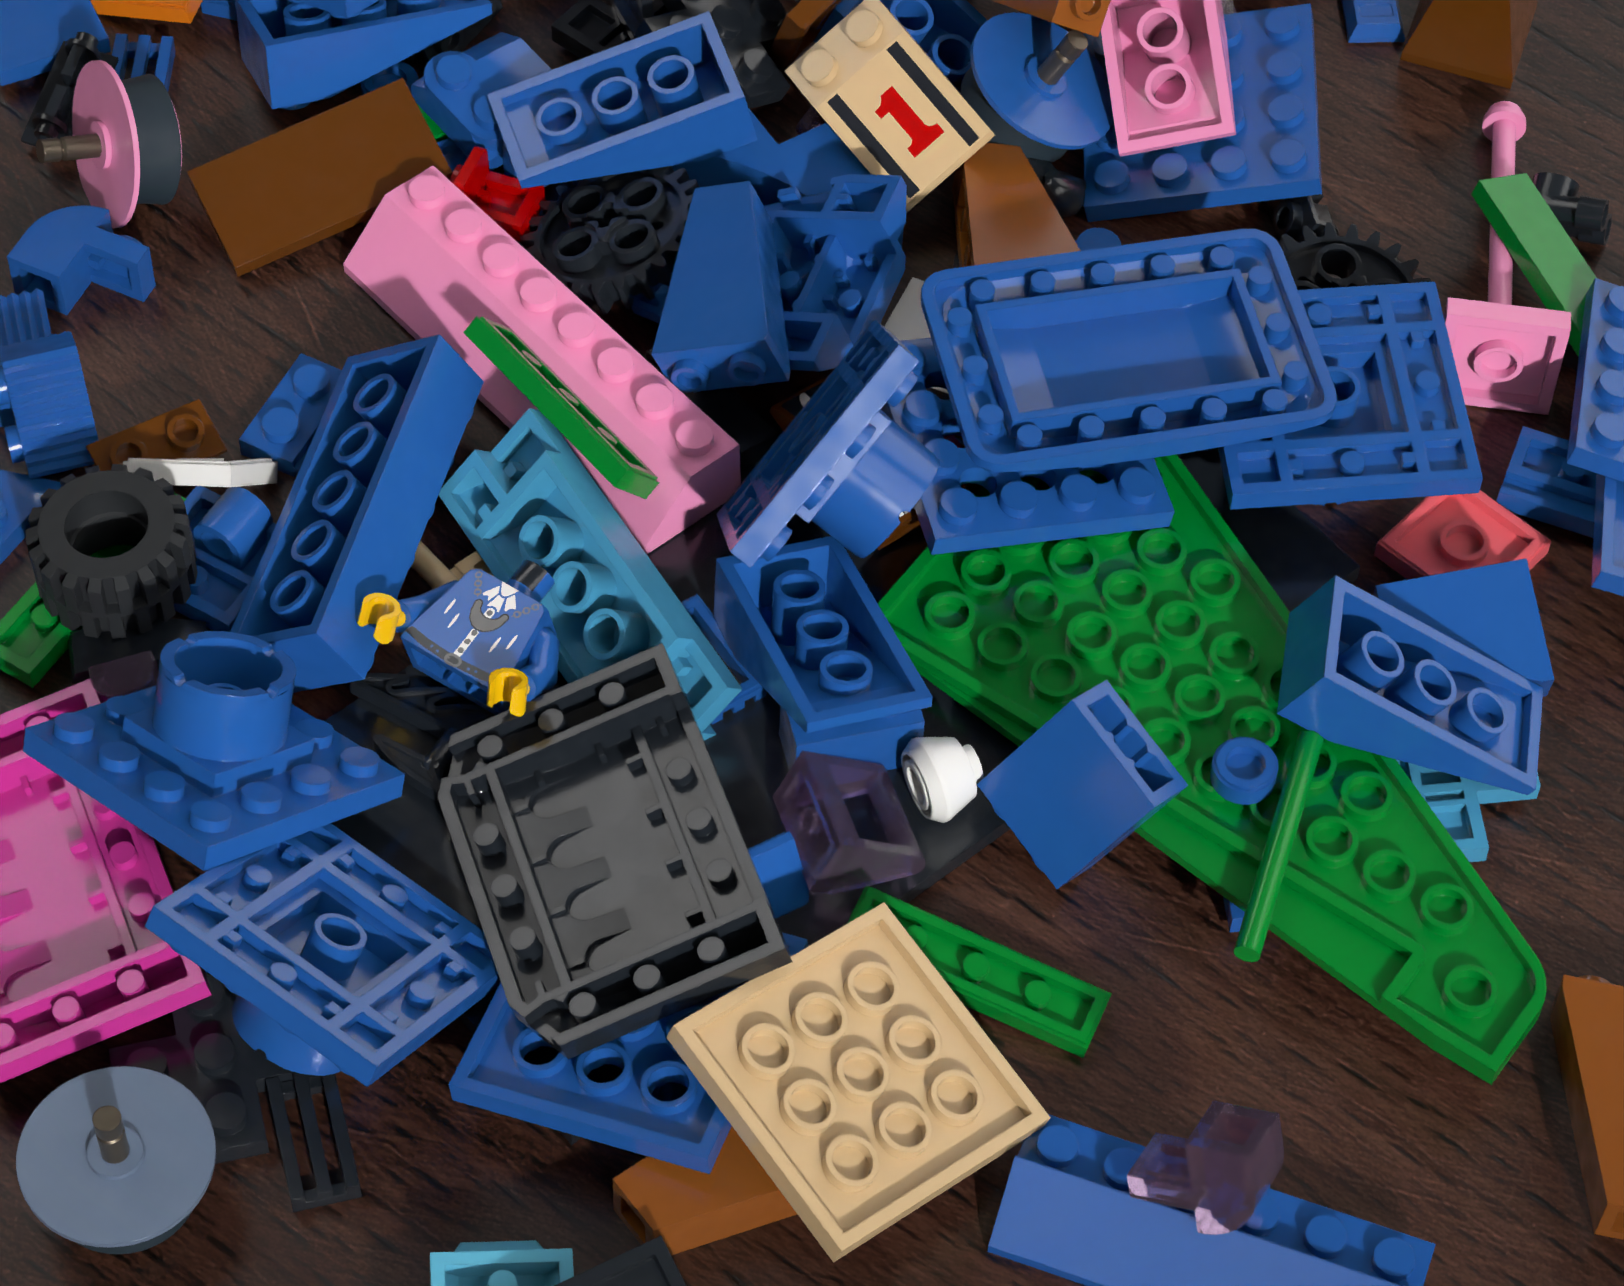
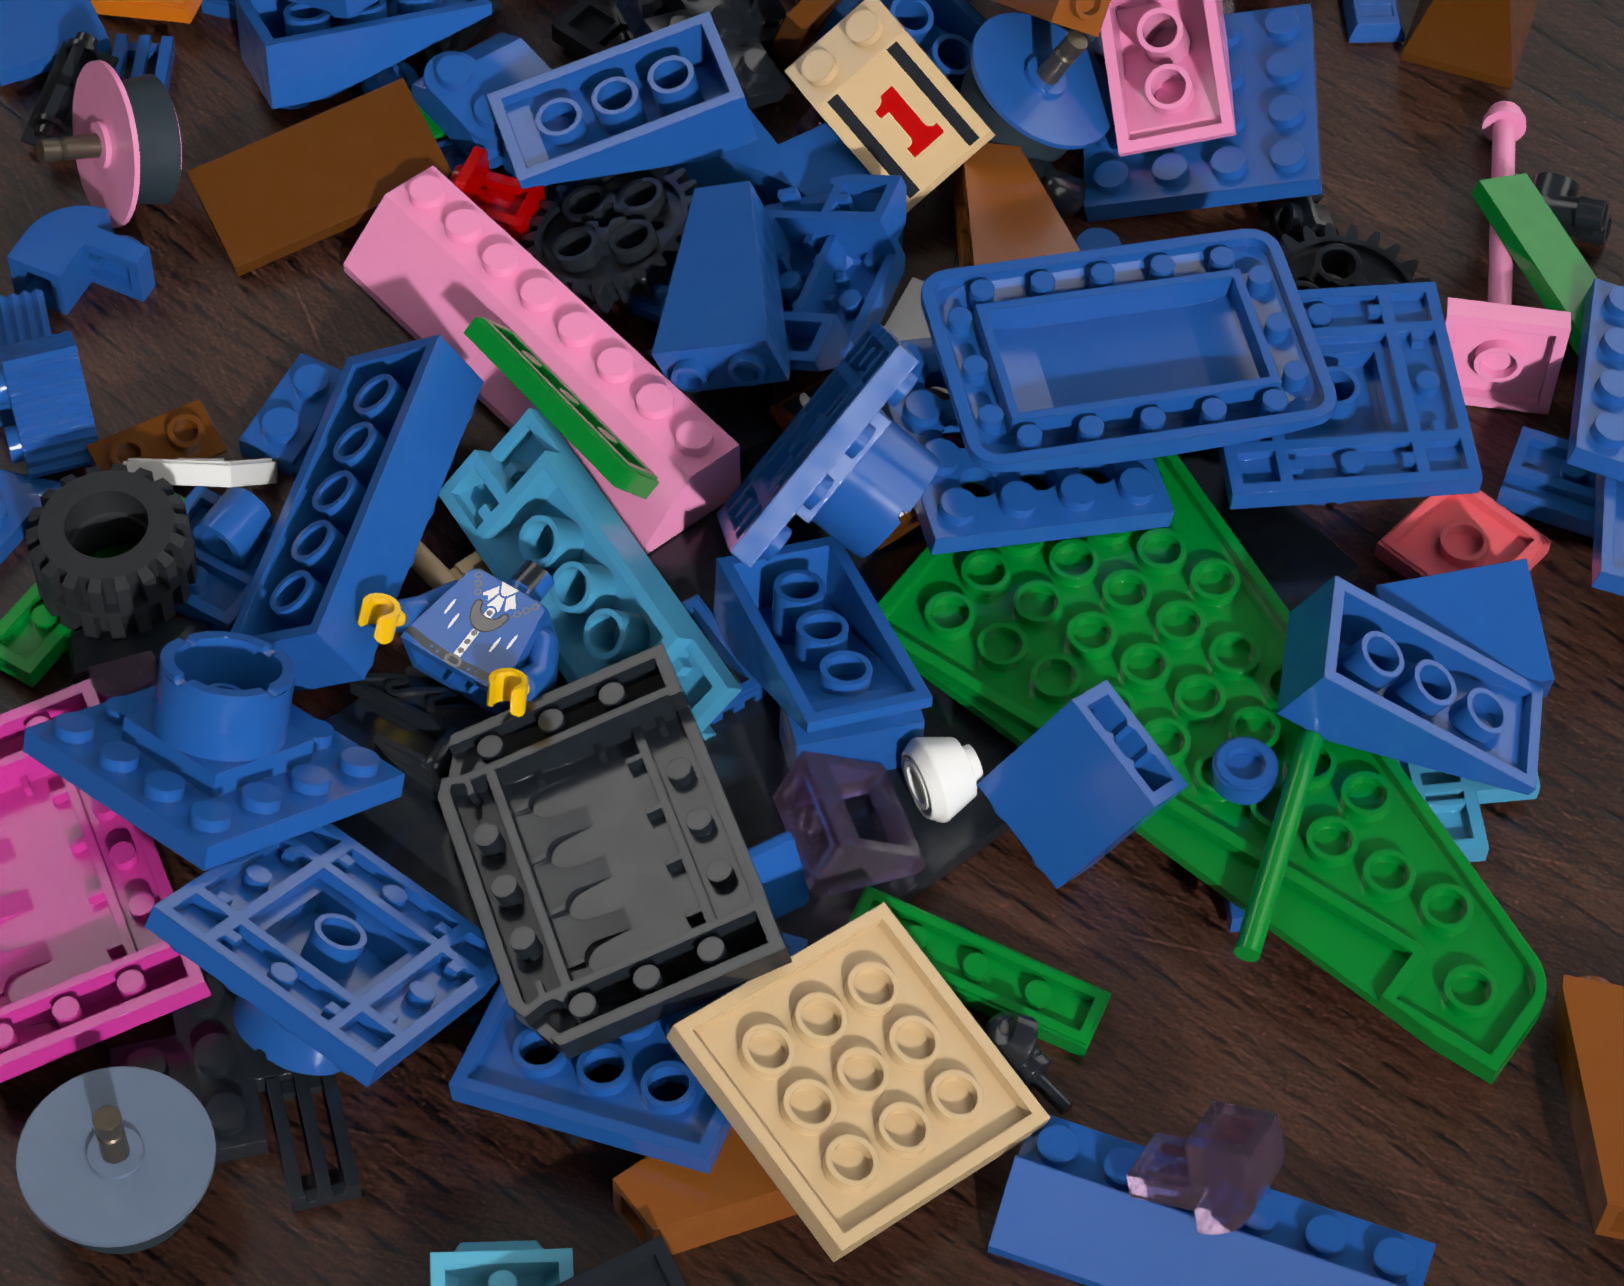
none -> black piece [983,1012,1074,1115]

